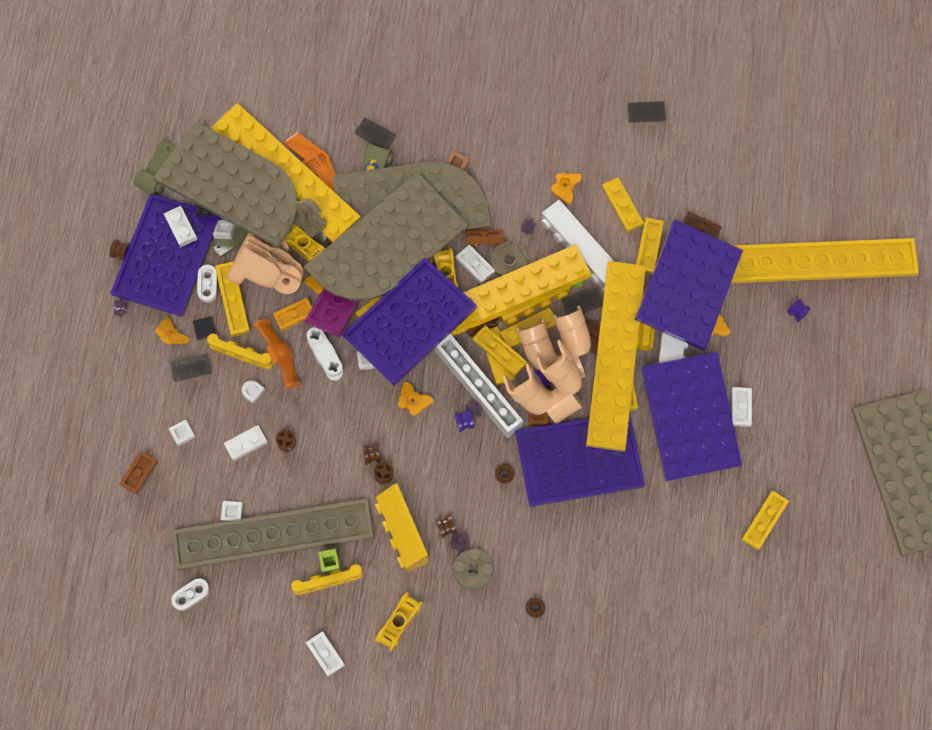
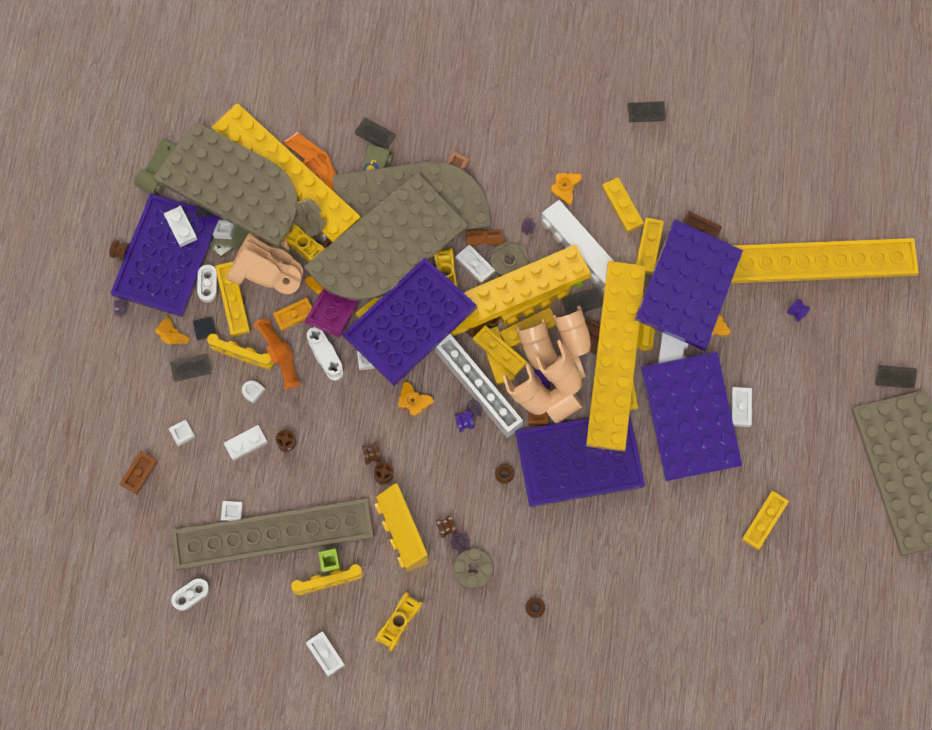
none -> clear smoke plate [875,365,917,389]

